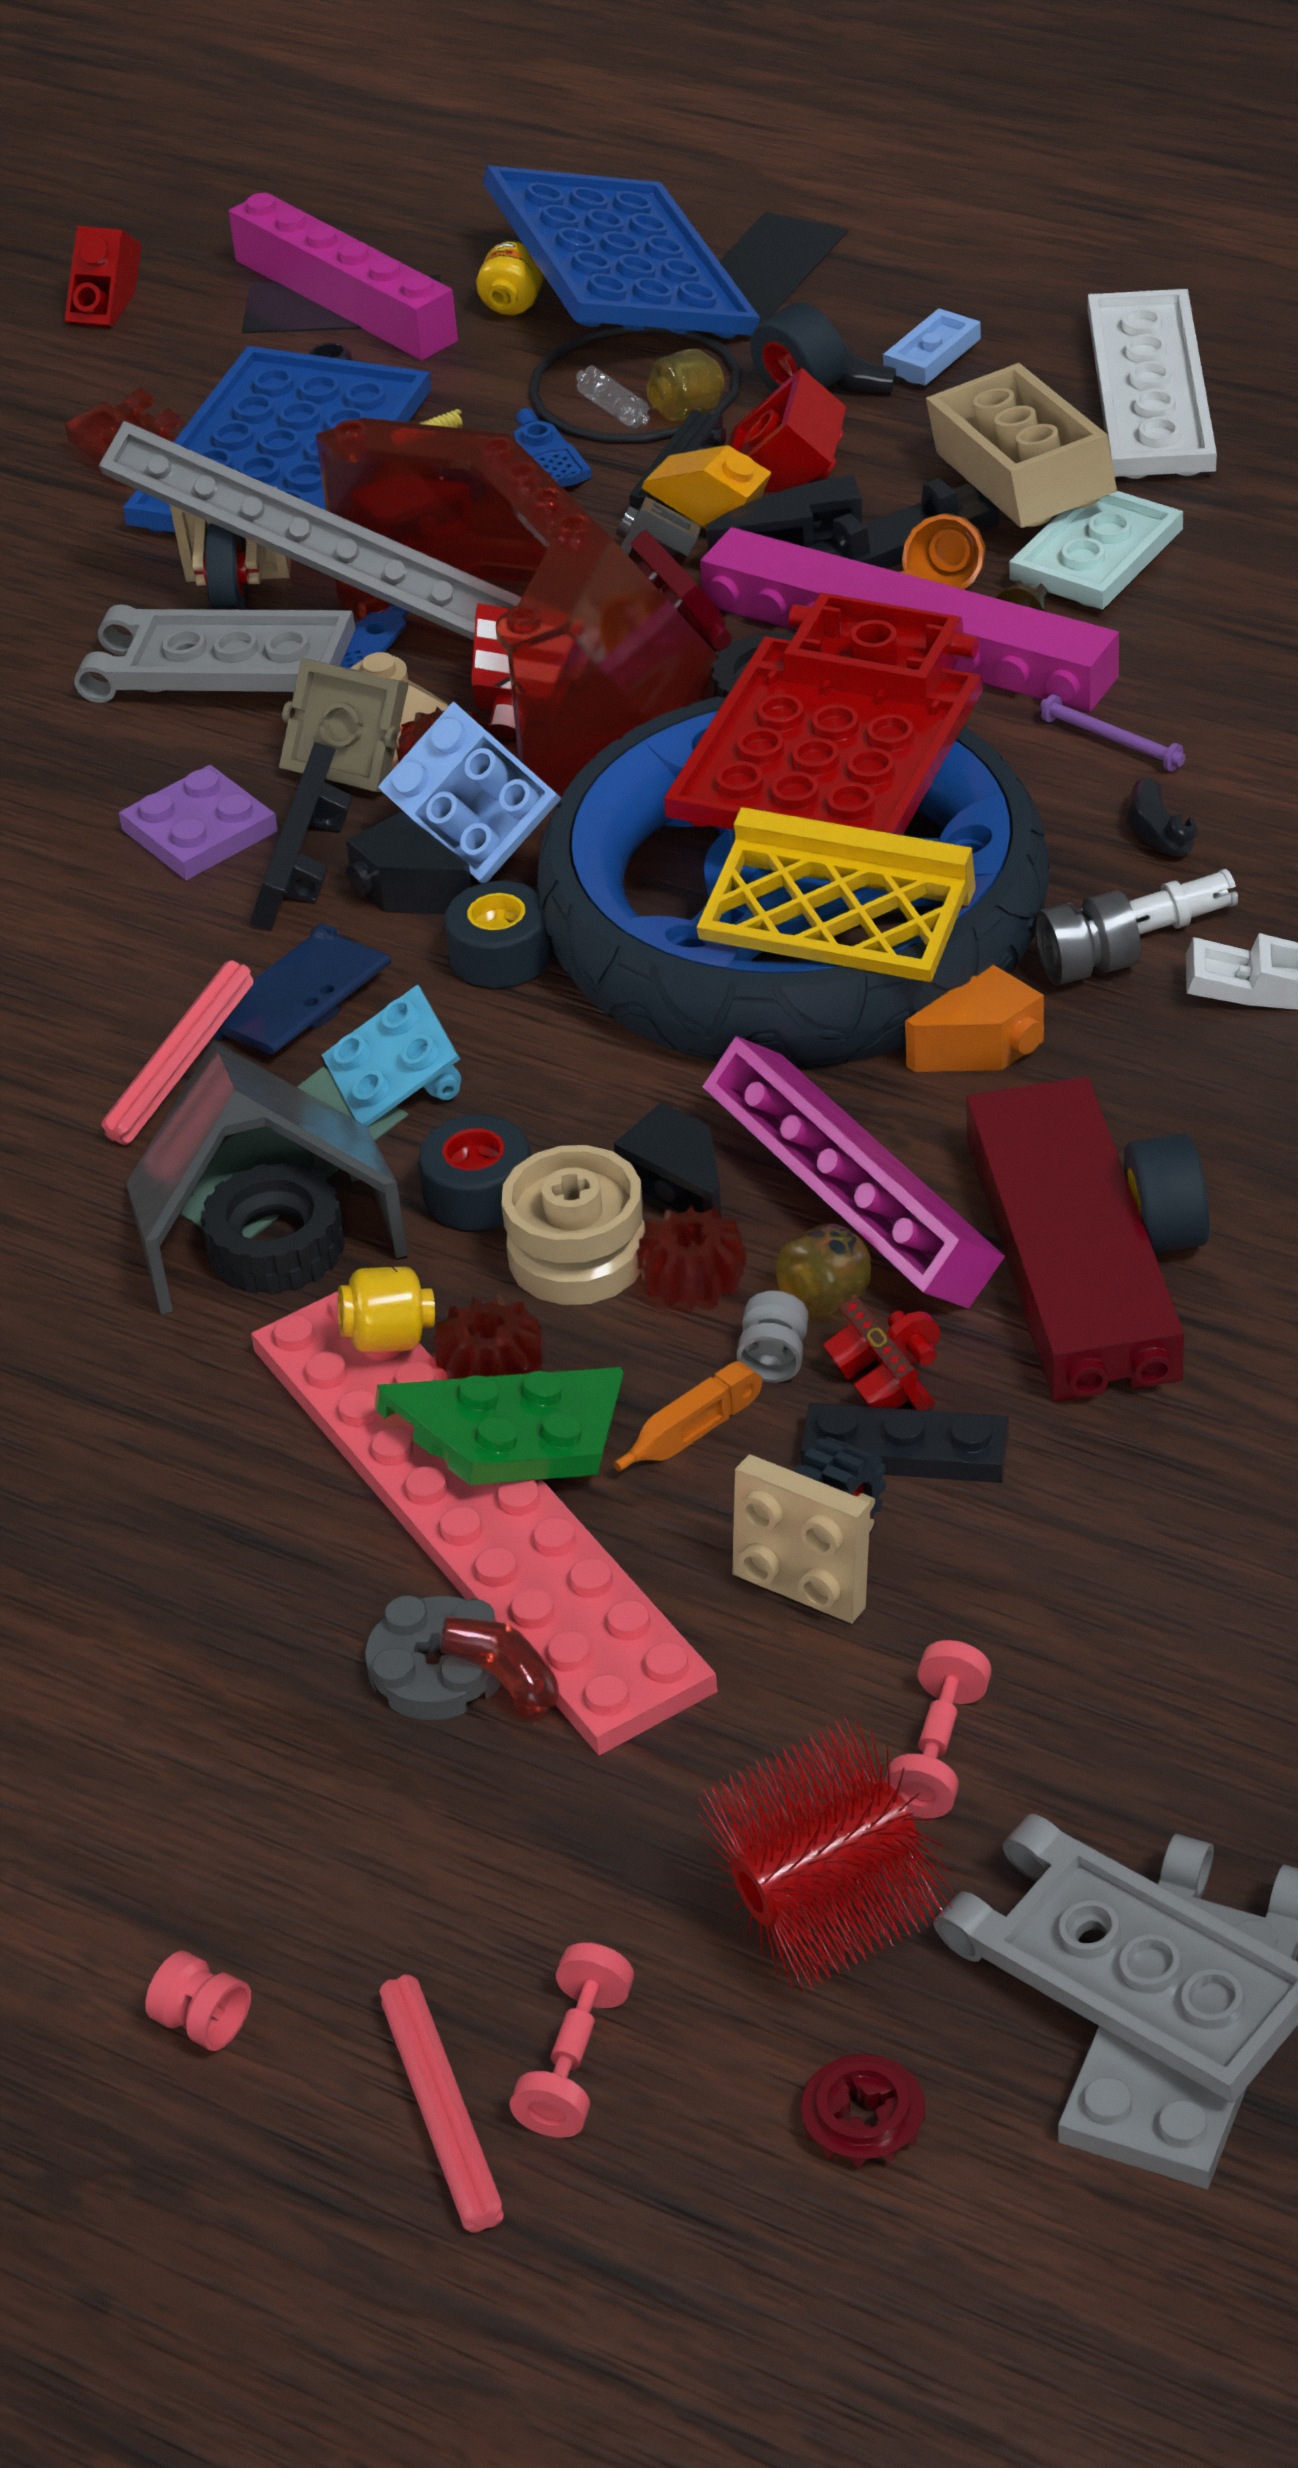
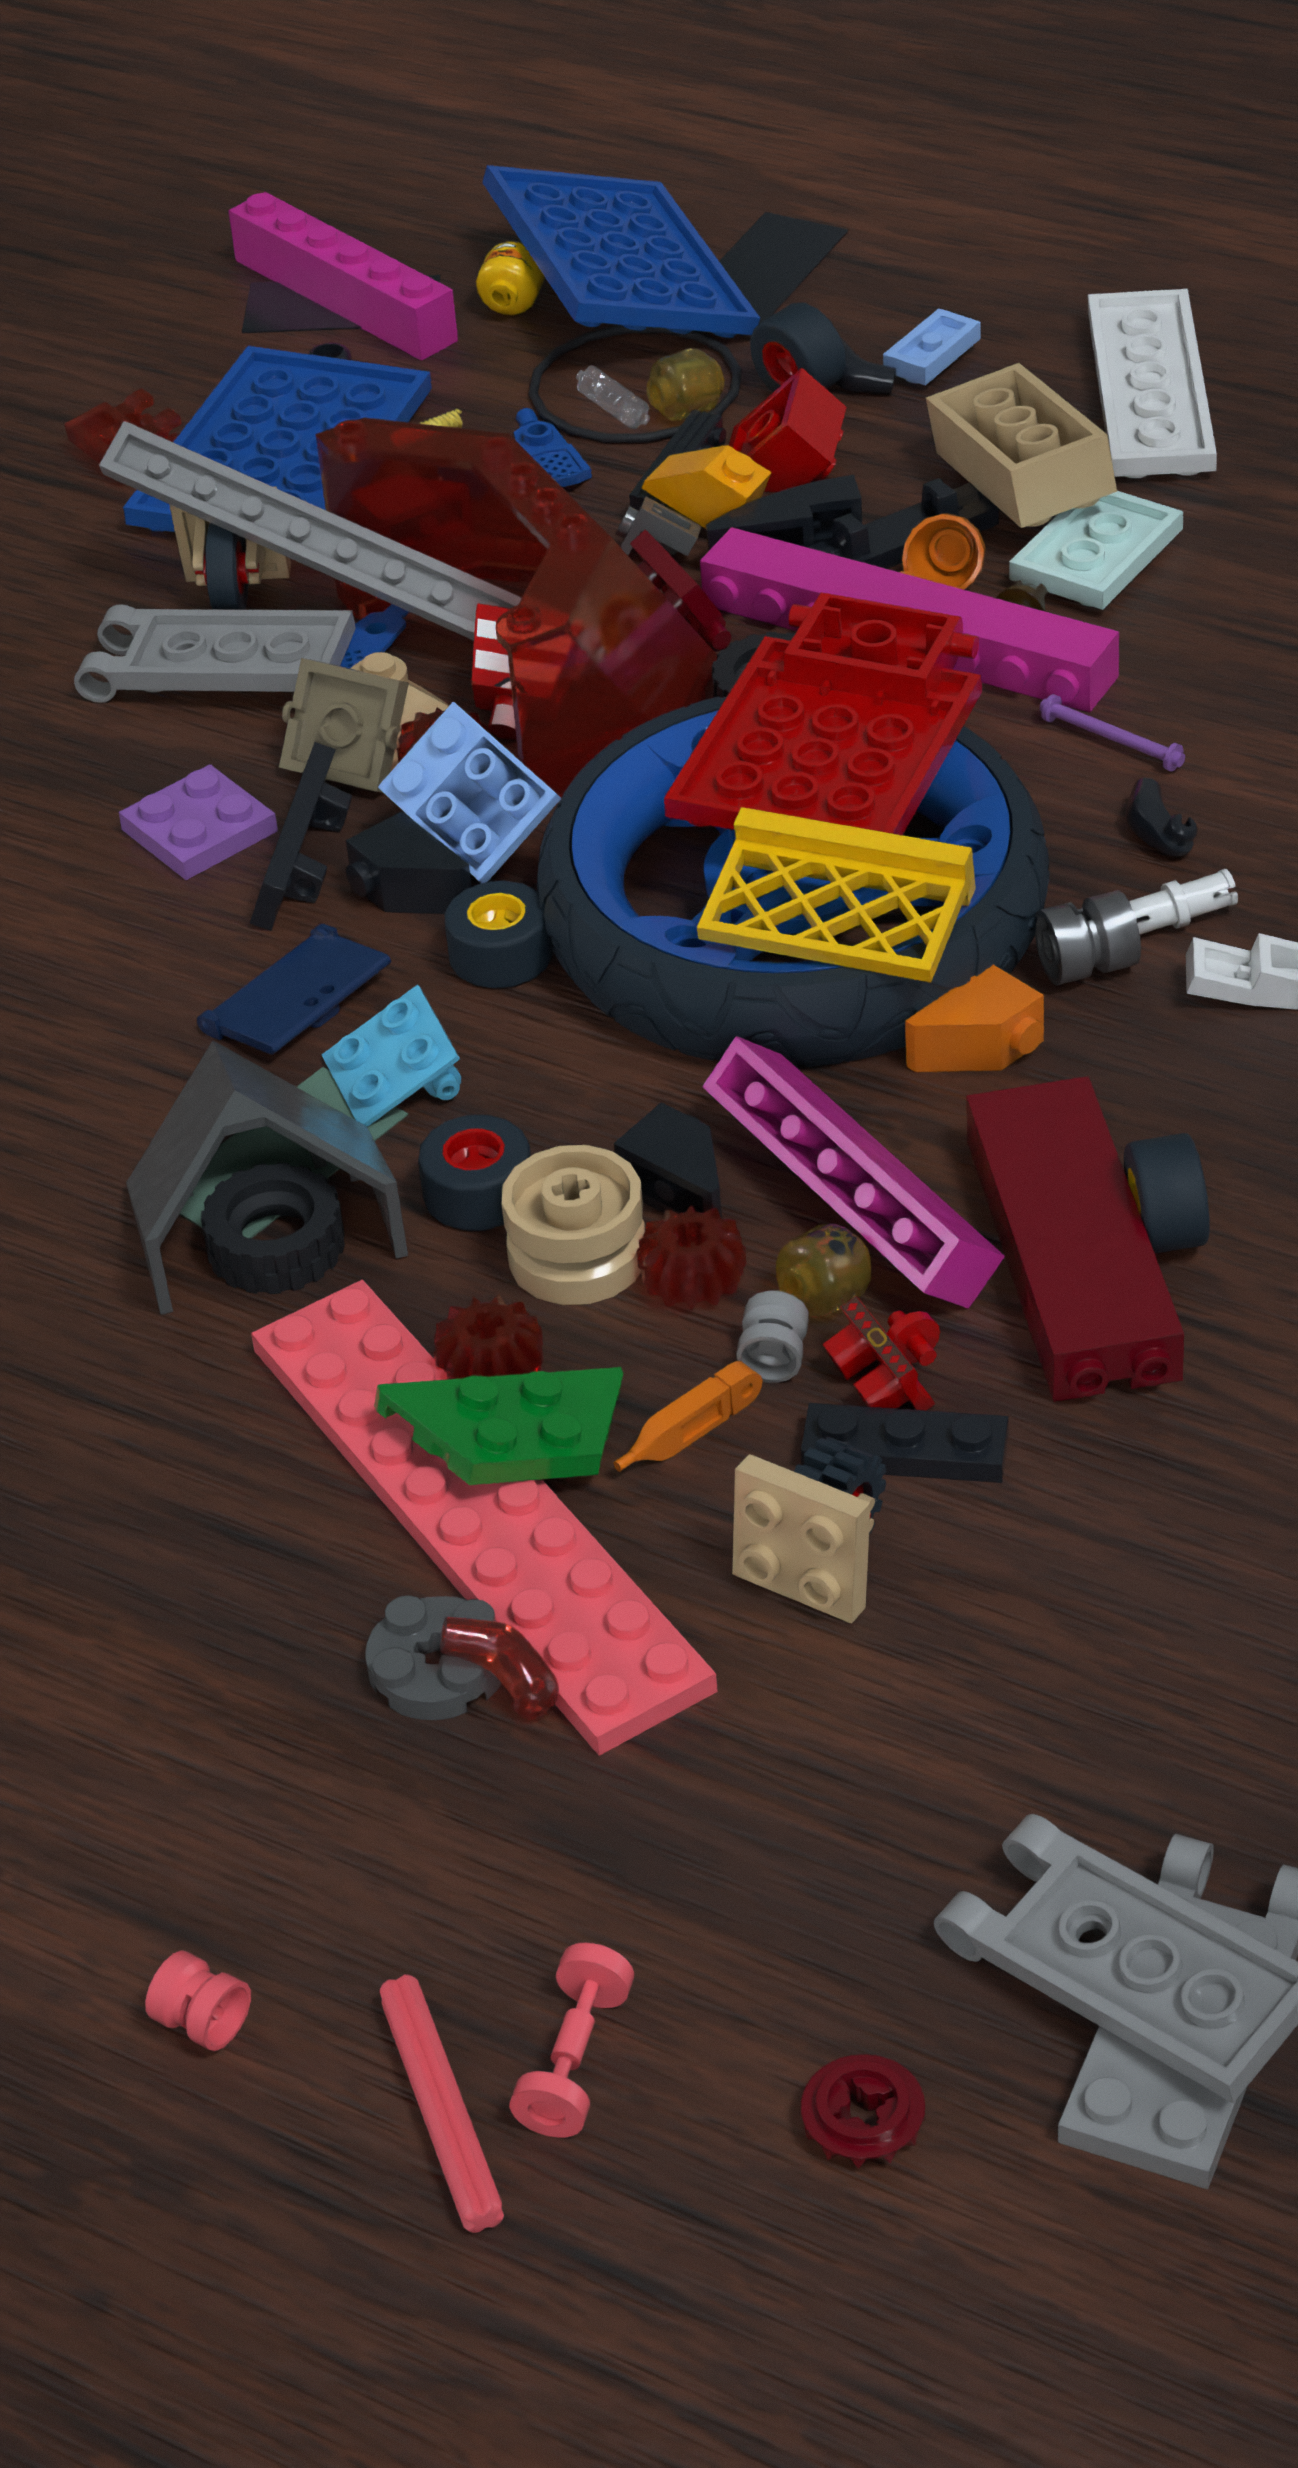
red slope [64,226,142,327] -> none
coral axle [101,960,254,1146] -> none
yellow head [337,1267,435,1353] -> none
red piece [697,1716,954,1992] -> none
coral wheel [884,1640,992,1818] -> none

